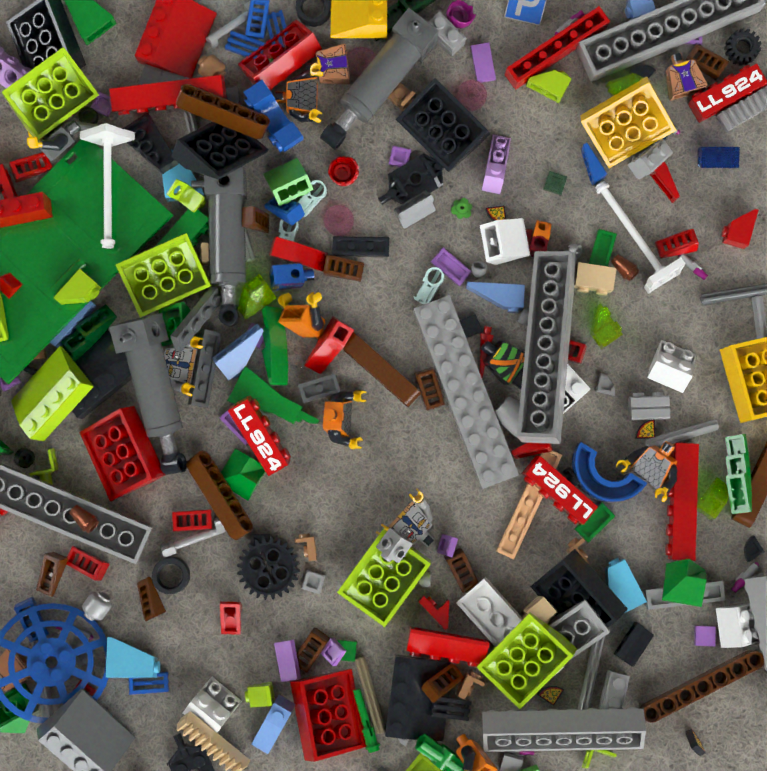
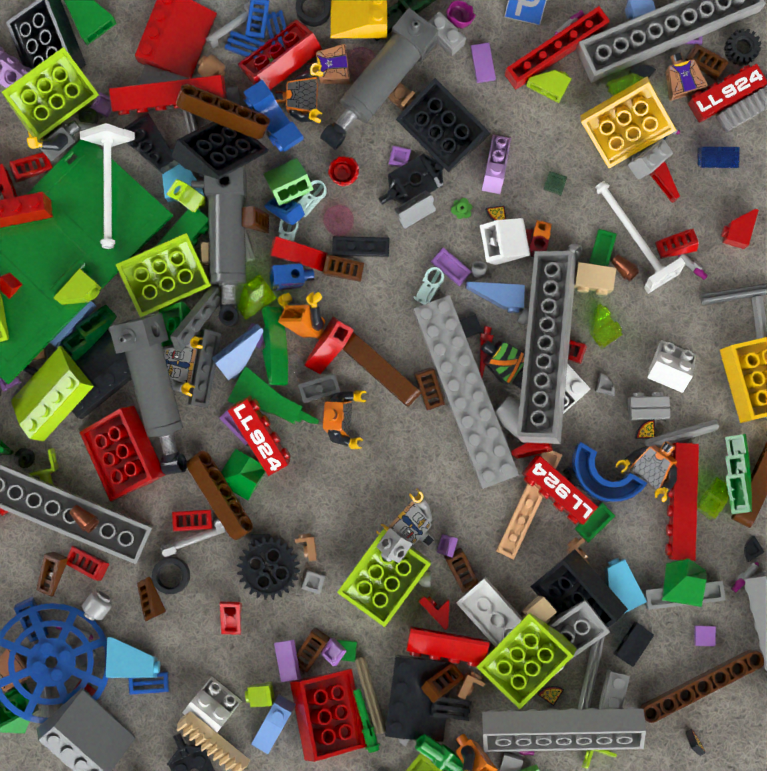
clear pink piece [457,80,487,111] -> none
blue slope [581,143,607,186] -> none
white slope [716,603,760,648] -> none

